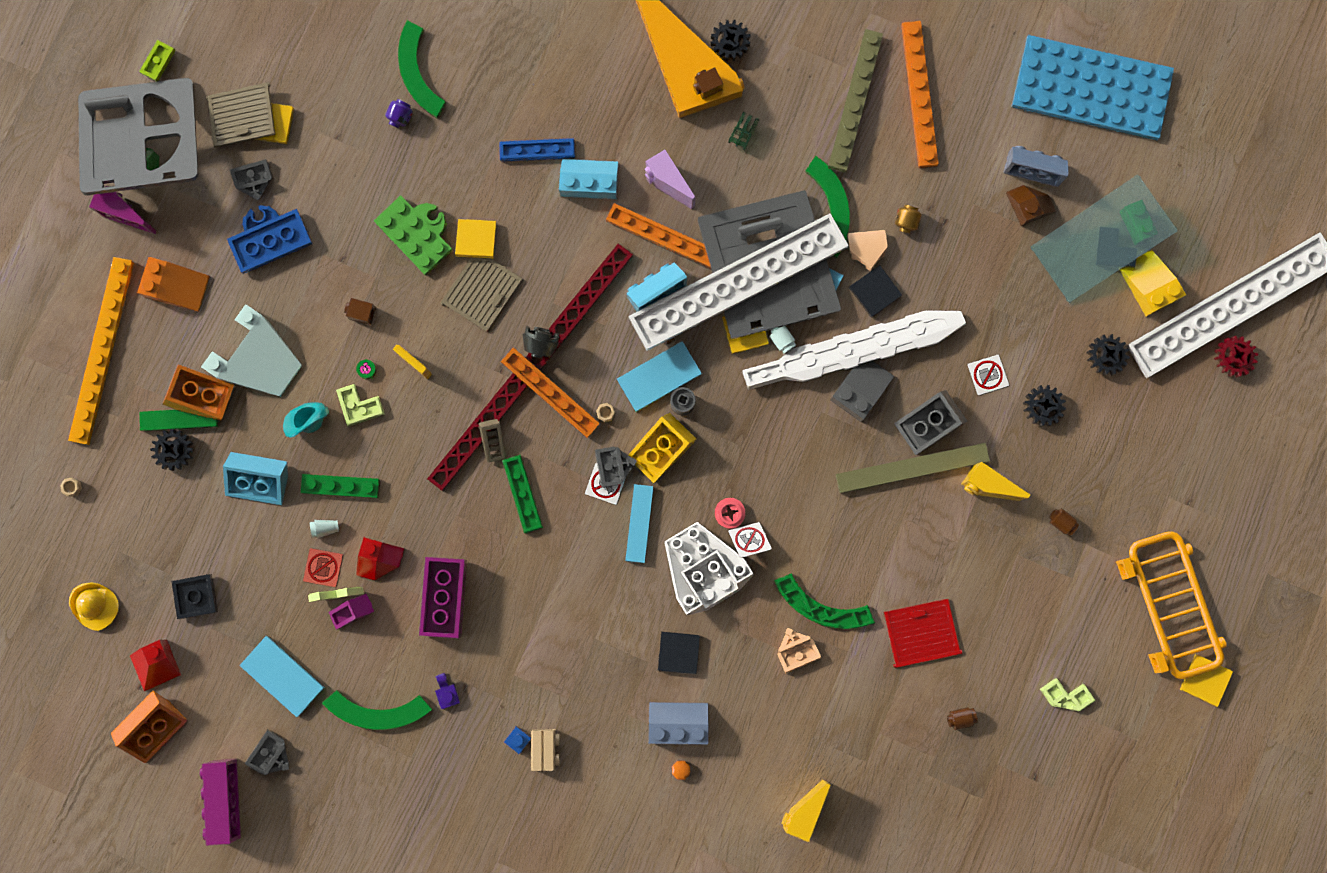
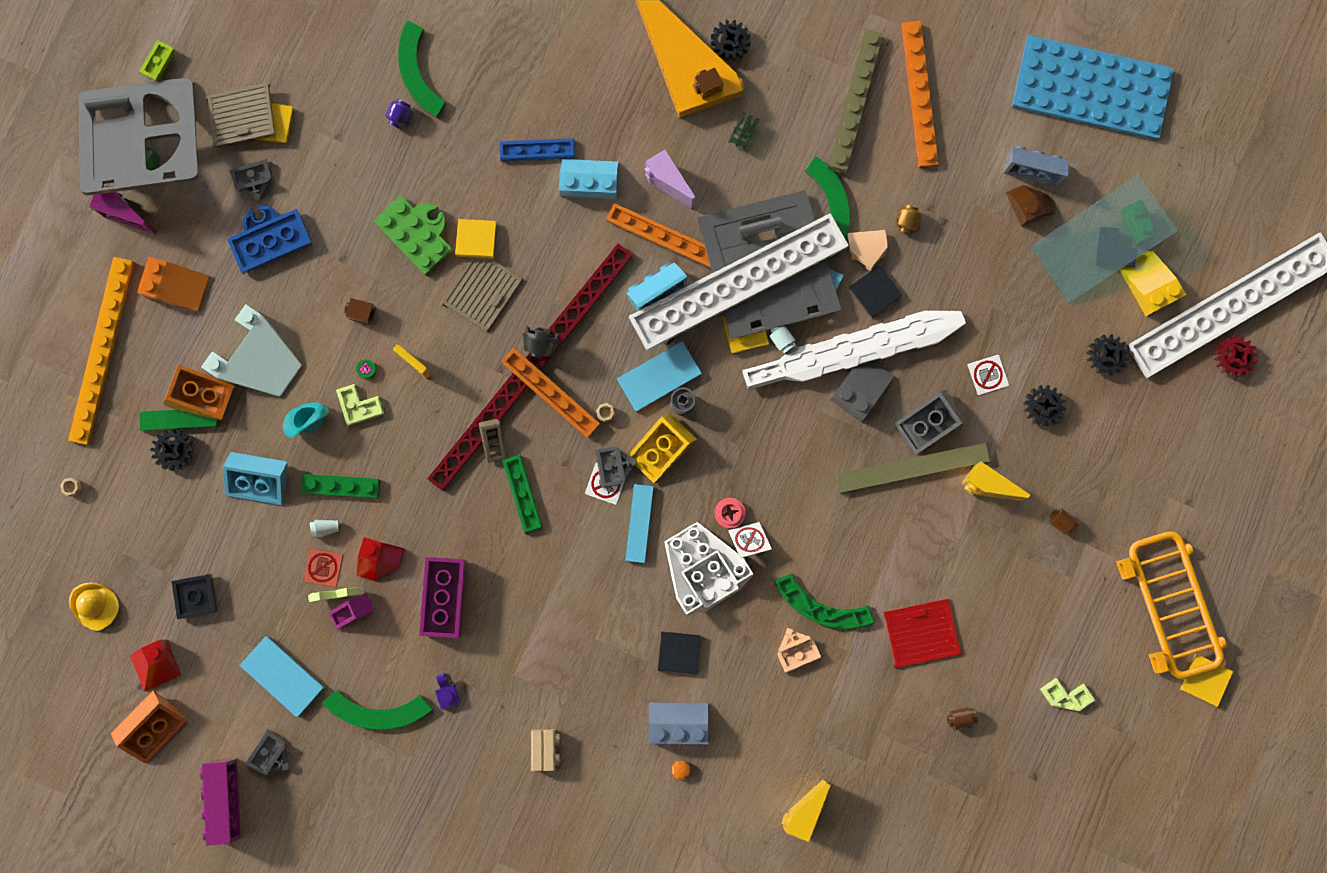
blue plate [504,726,531,754] -> none

